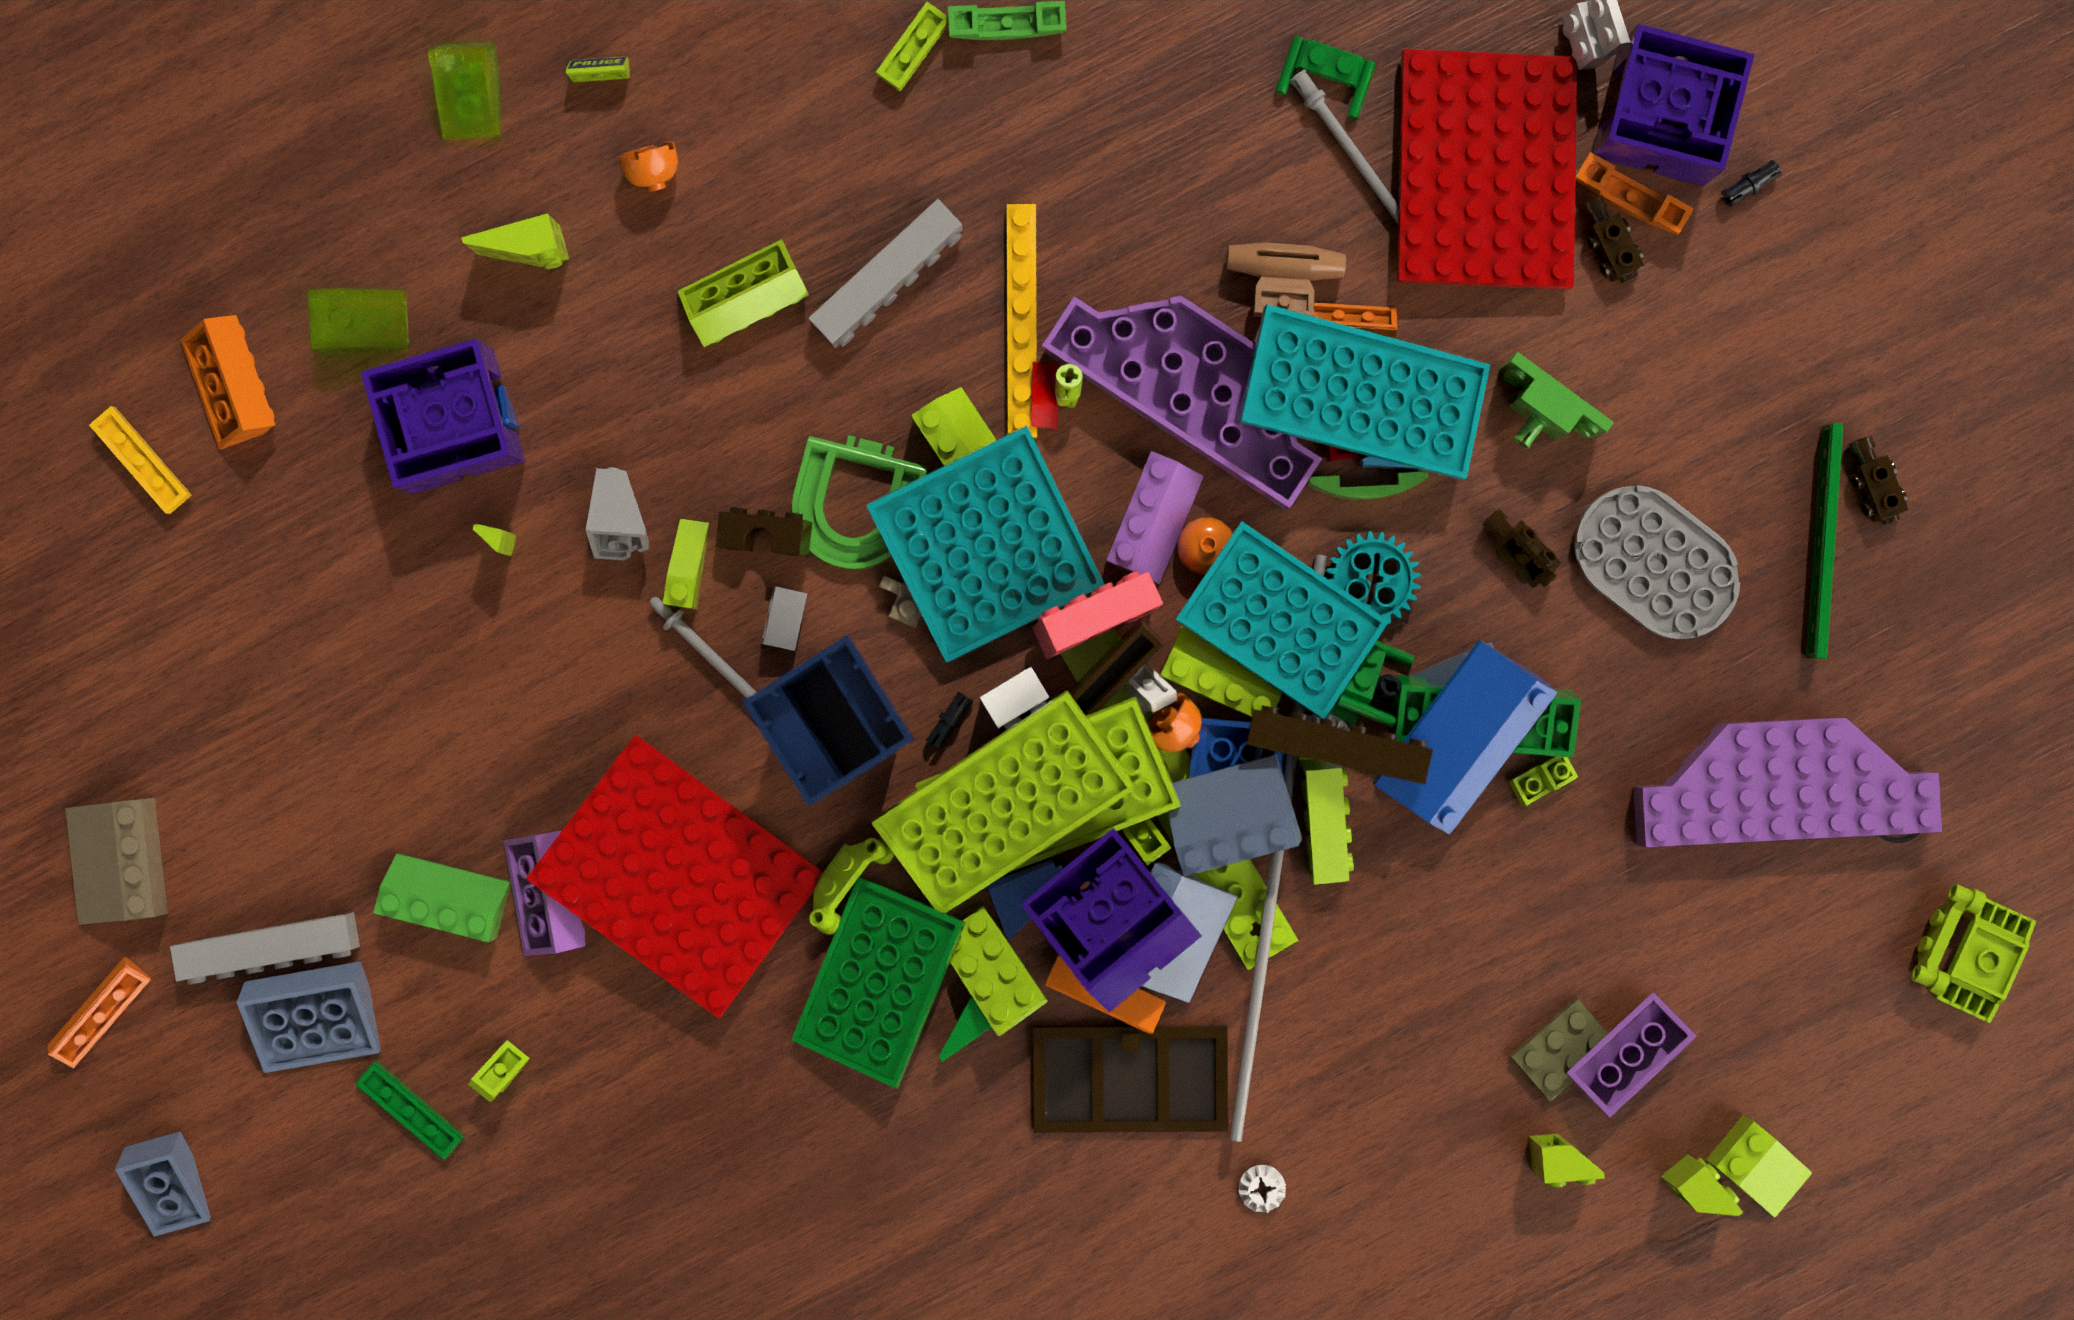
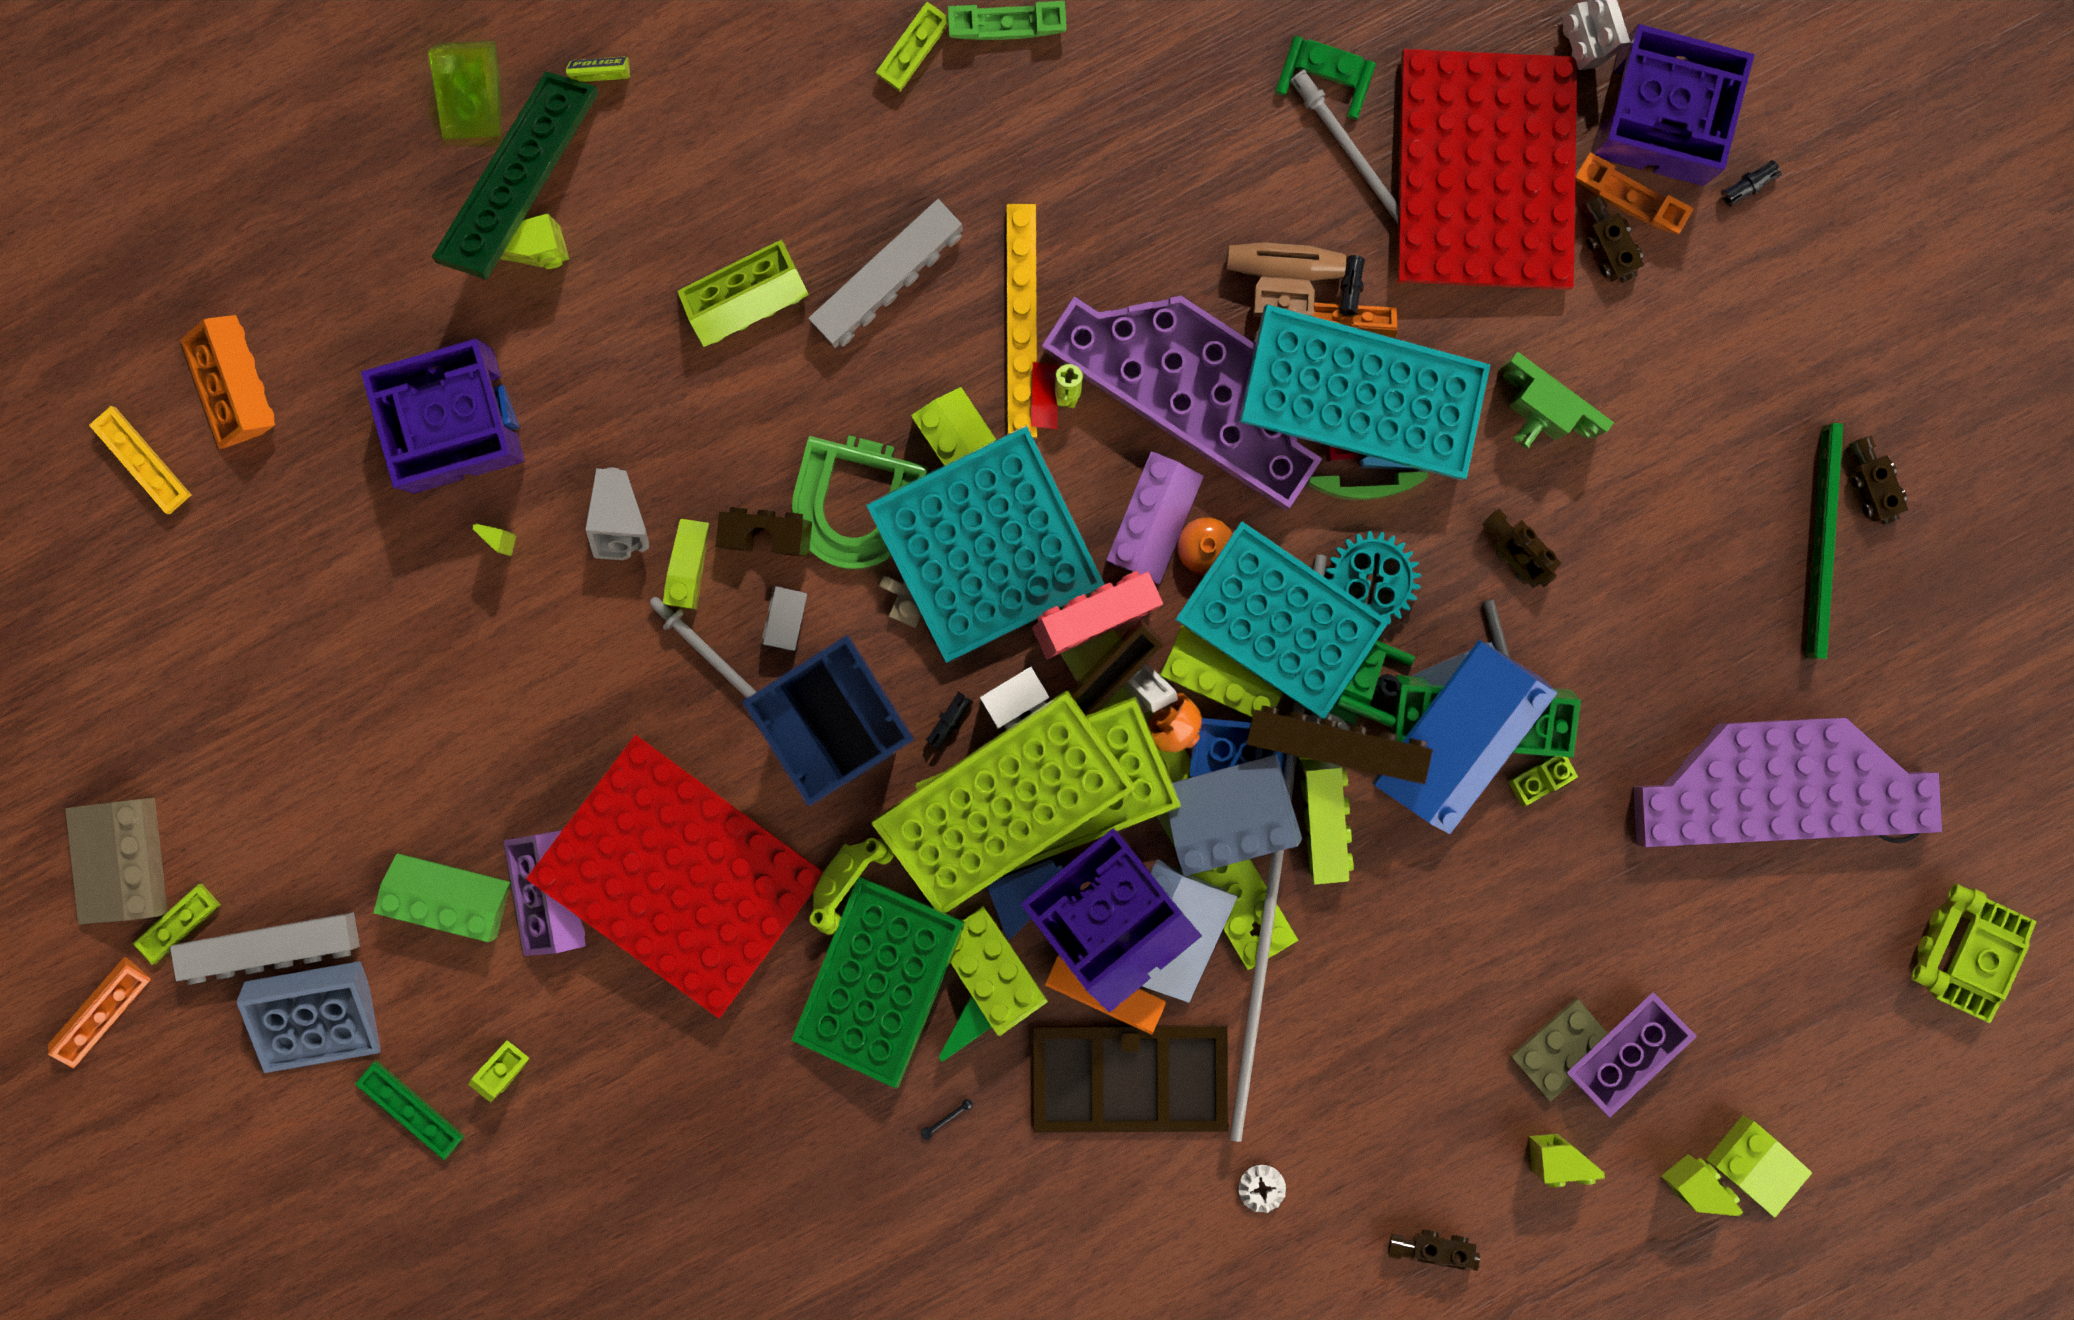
sand blue slope [115,1132,211,1237] -> none
clear neon green slope [308,288,409,354] -> none
orange cylinder [617,141,679,192] -> none
lime slope [1122,819,1171,866] -> none
light grey plate [1574,486,1740,639] -> none
none -> lime tile [132,884,221,965]
none -> dark green plate [432,71,599,280]
none -> black hinge [921,1099,973,1140]
none -> black pin [1339,255,1365,317]
none -> dark brown brick [1388,1230,1480,1271]
none -> dark grey bar [1482,599,1510,658]

